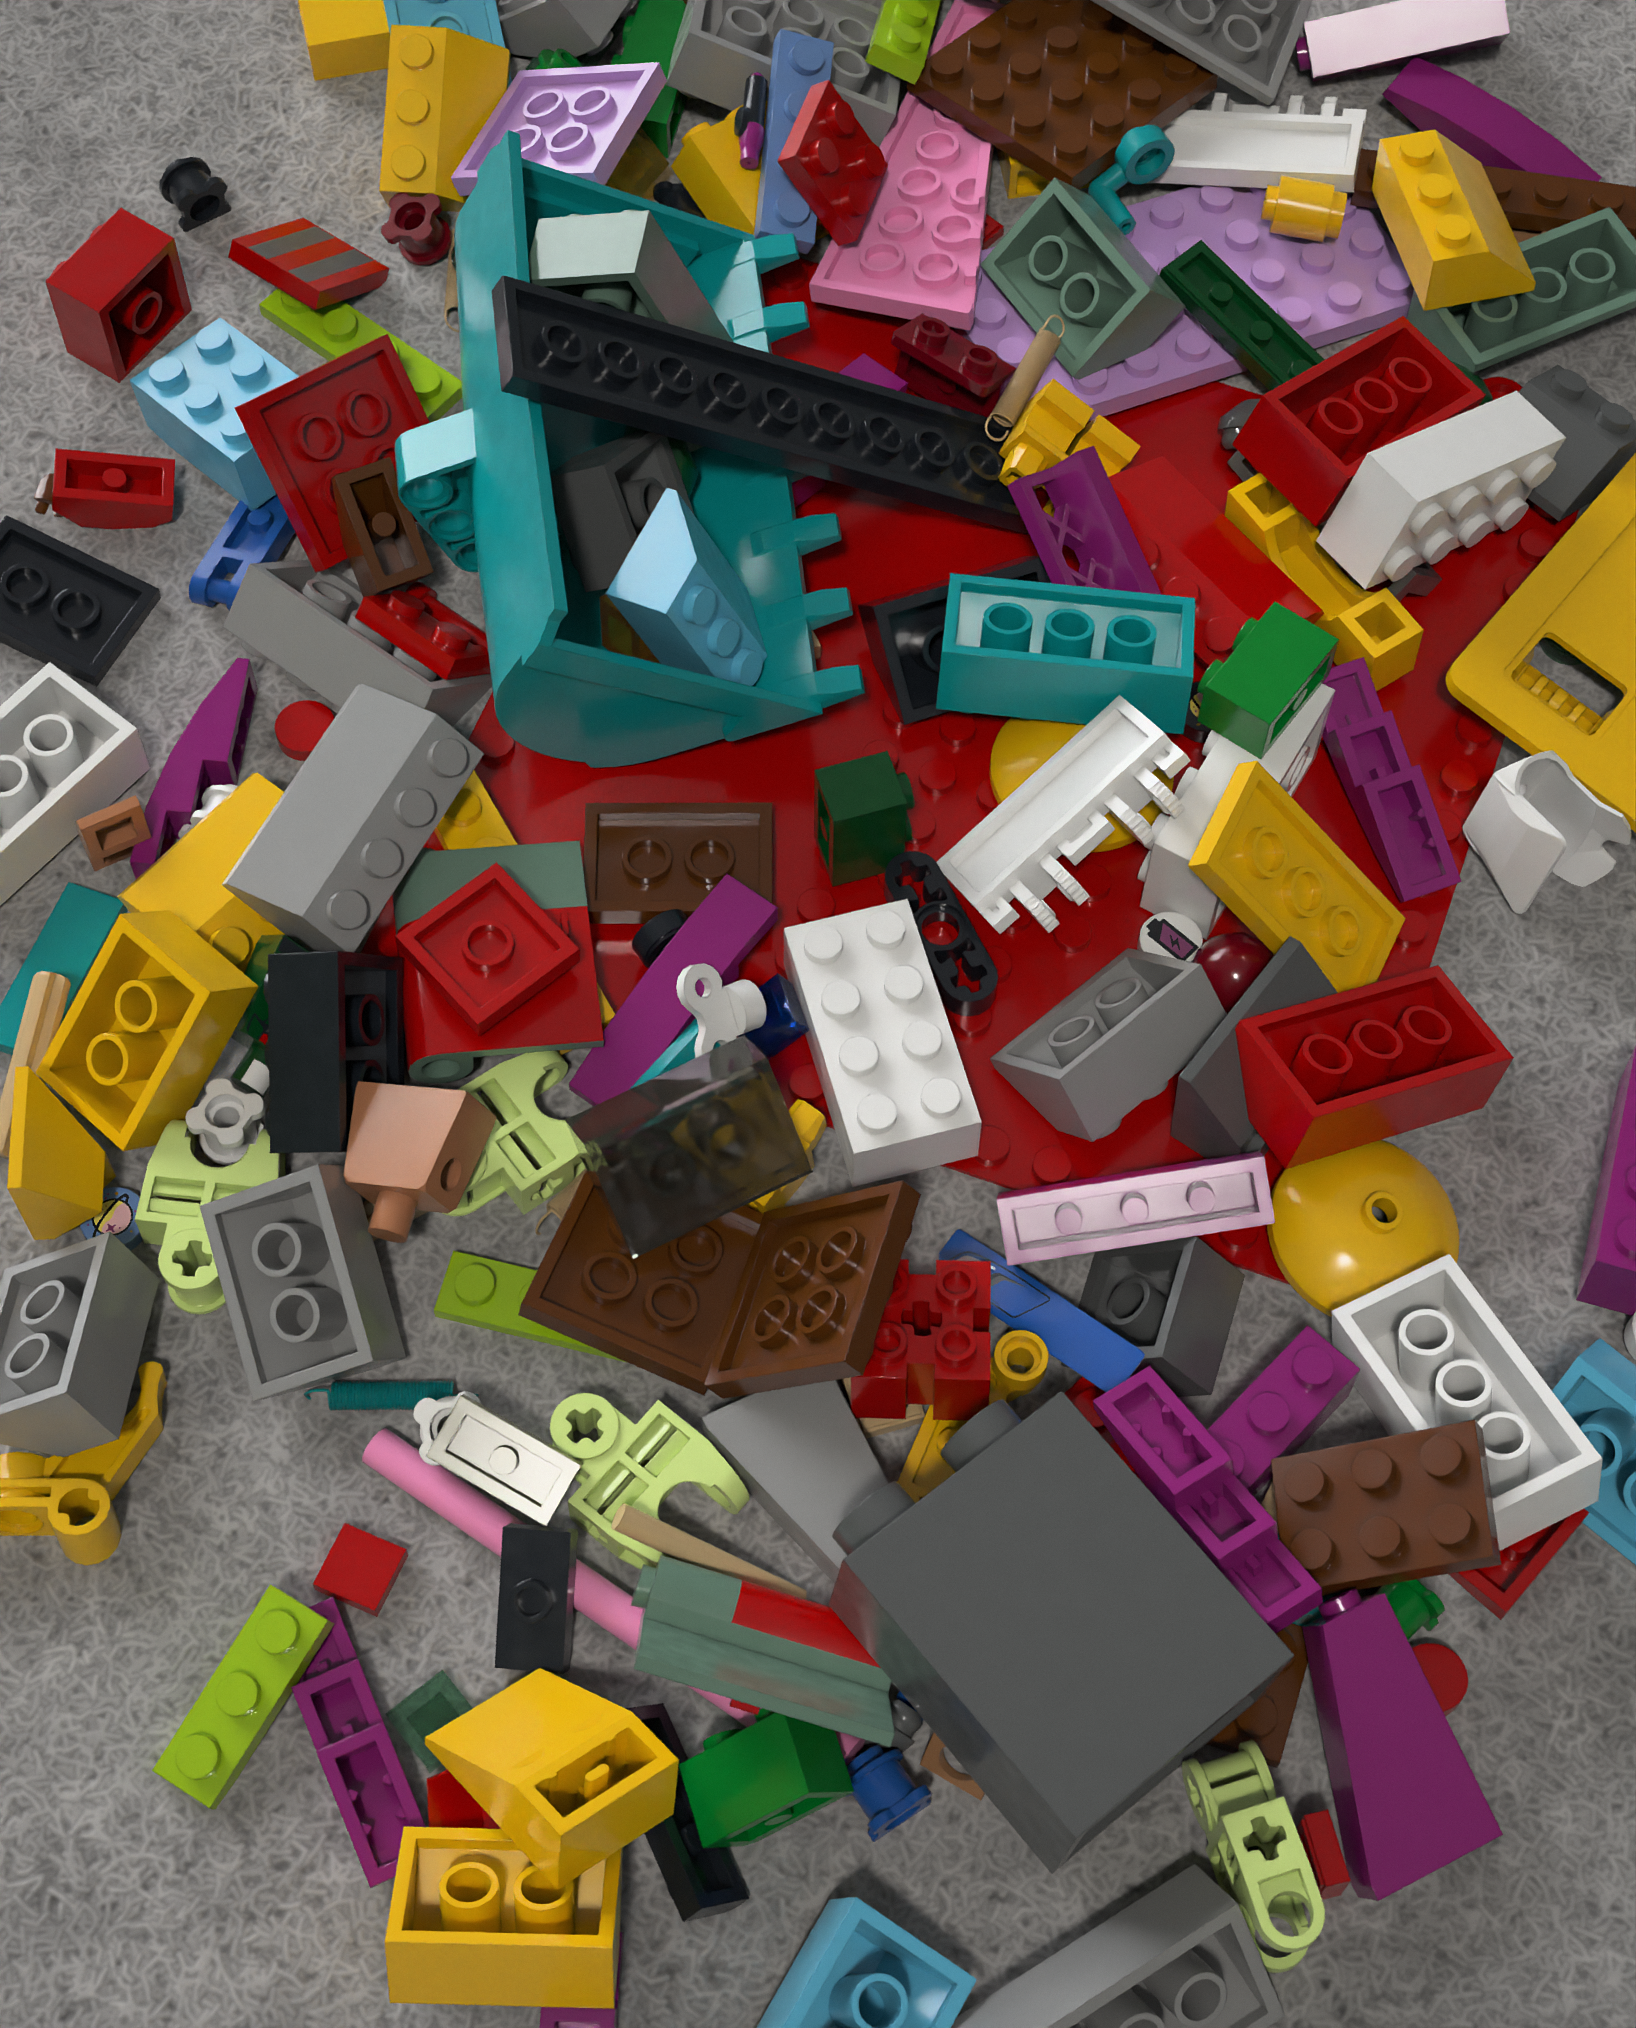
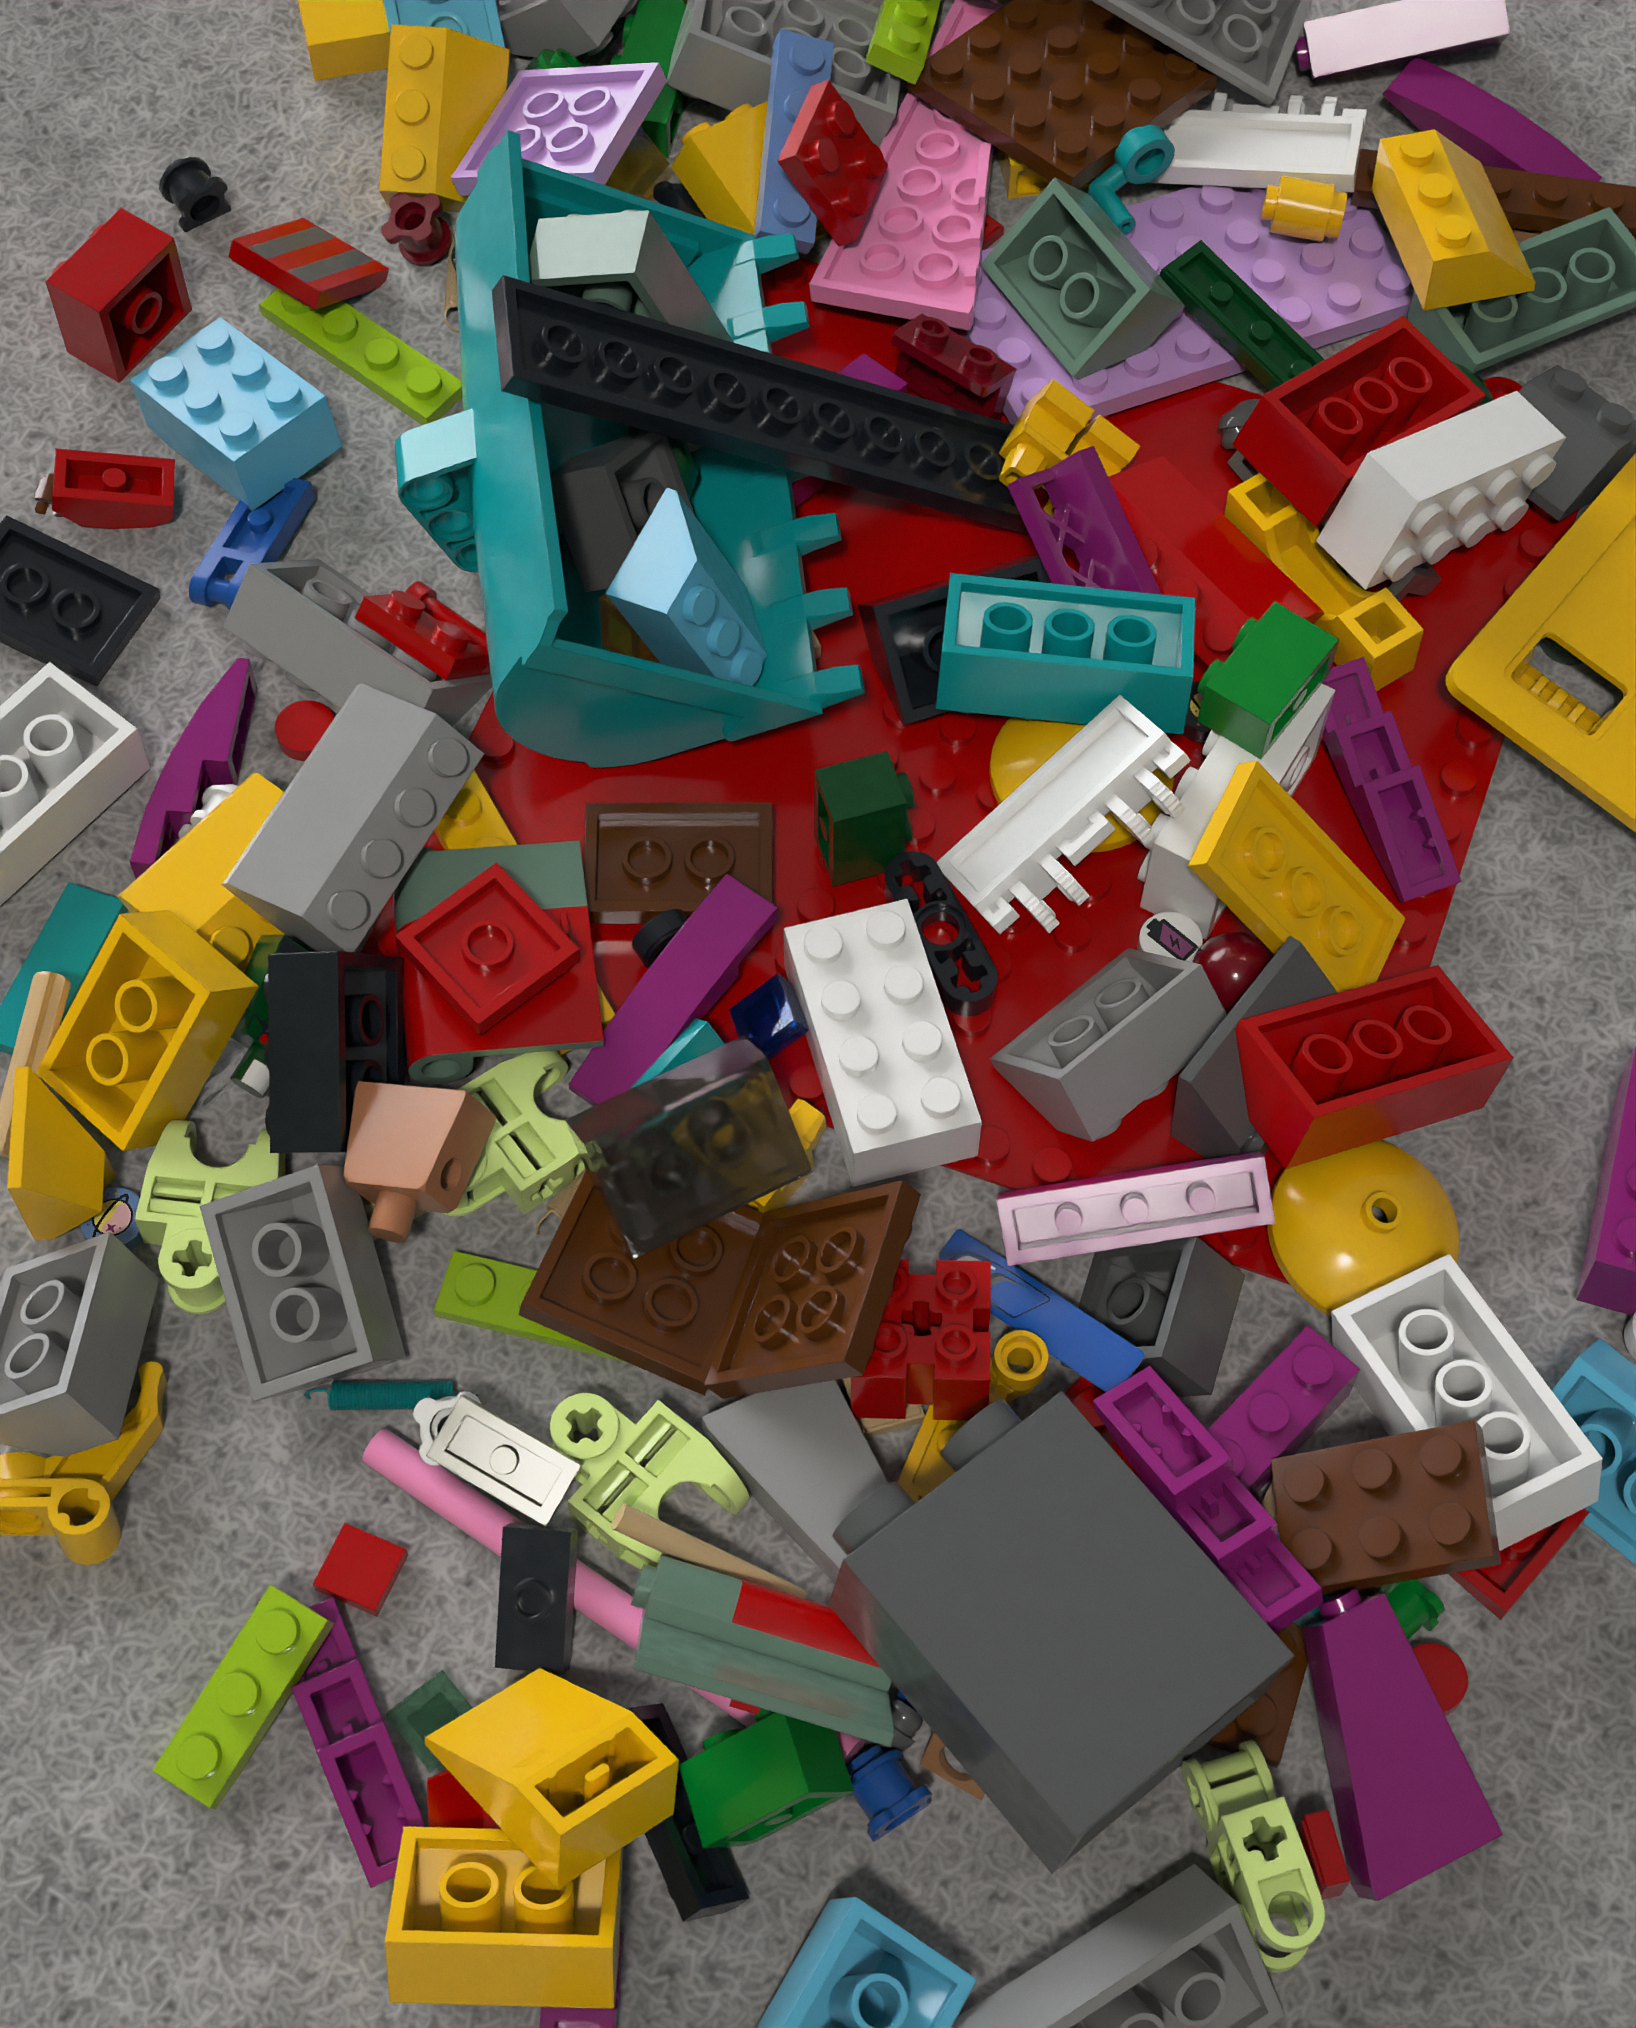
nougat slope [75,795,152,871] -> none
white brick [185,1078,265,1166] -> none
red plate [235,334,430,572] -> none
reddish brown slope [332,457,434,598] -> none
white piece [676,963,766,1075] -> none
piece [734,72,768,169] -> none
tan piece [985,314,1065,441] -> none
white piece [1462,750,1632,914] -> none

